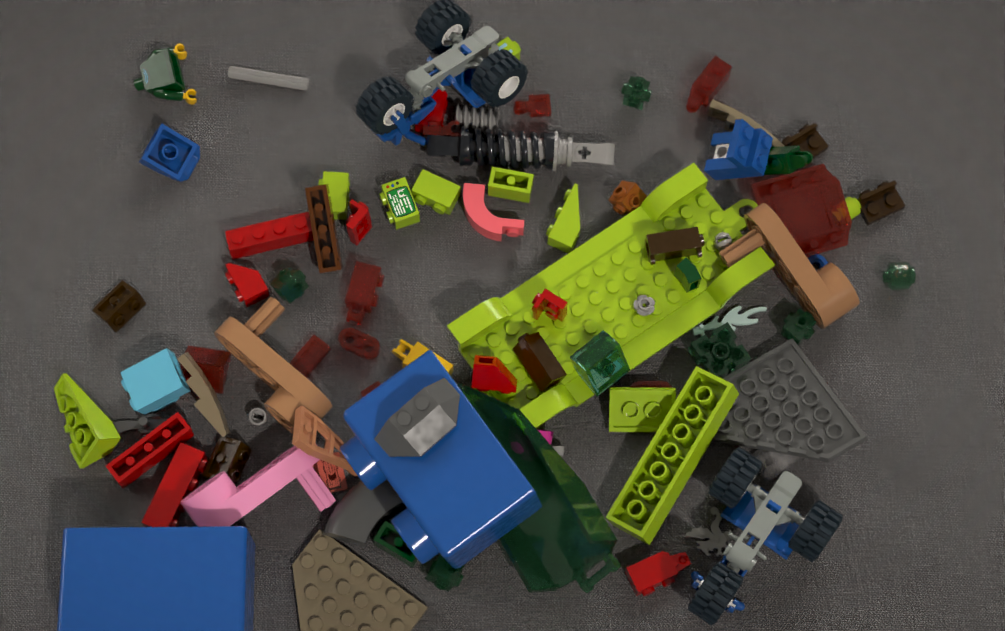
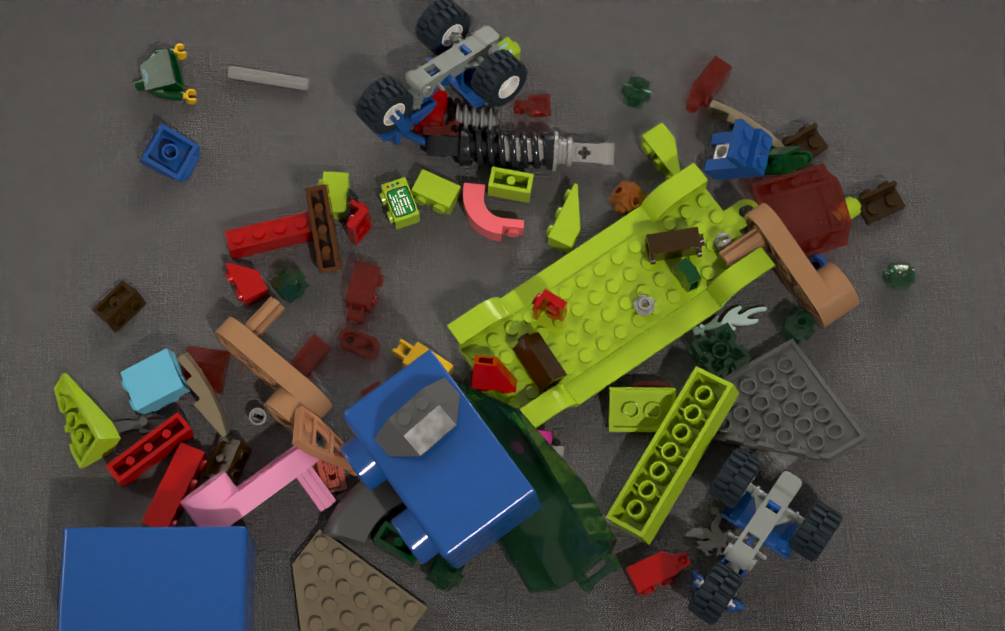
clear green slope [570,330,630,397] -> none
none -> lime slope [640,123,680,180]

